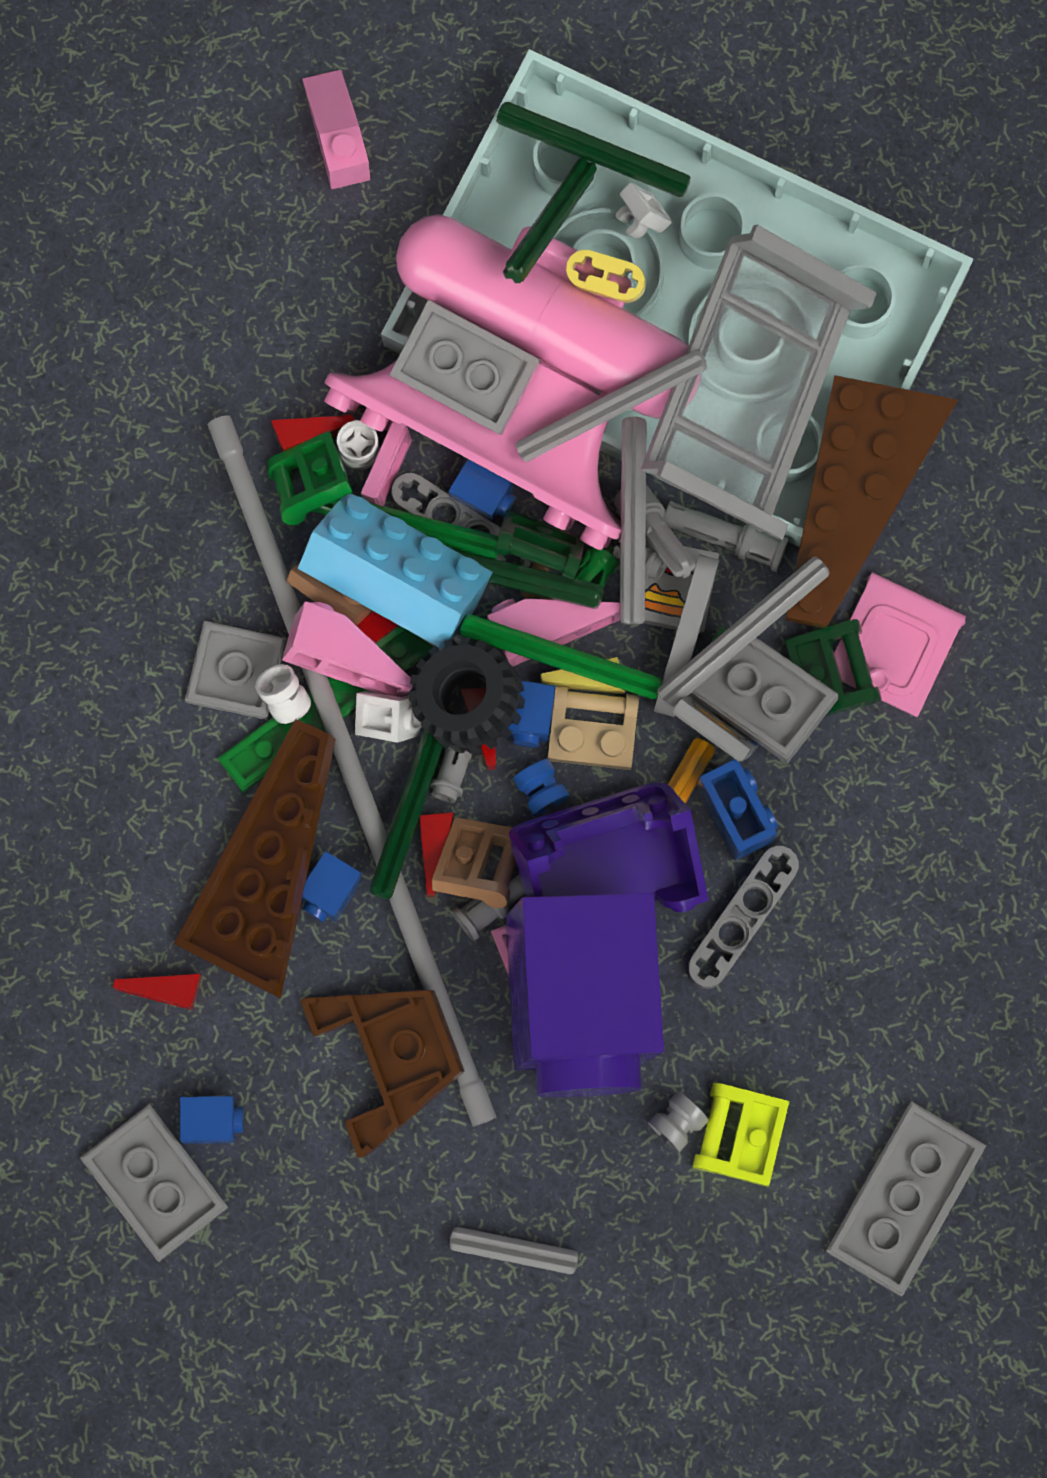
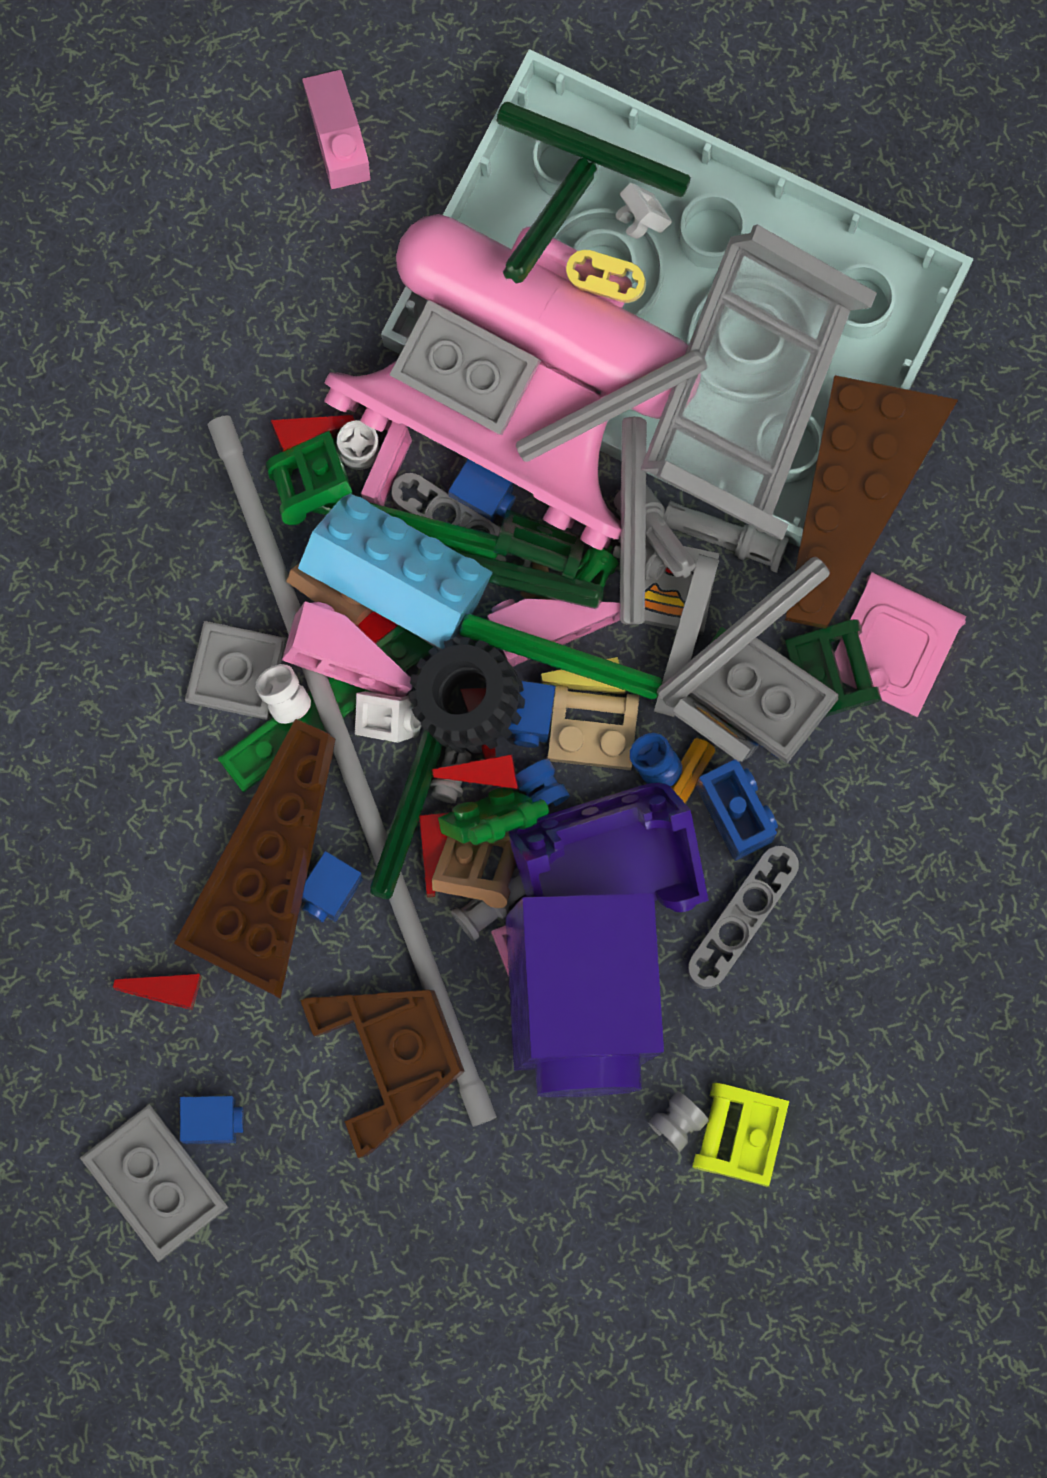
light grey axle [449,1227,578,1274] -> none
light grey tile [825,1101,987,1297] -> none
none -> red piece [432,755,519,789]
none -> green plate [438,787,549,845]
none -> blue wheel [630,733,682,787]

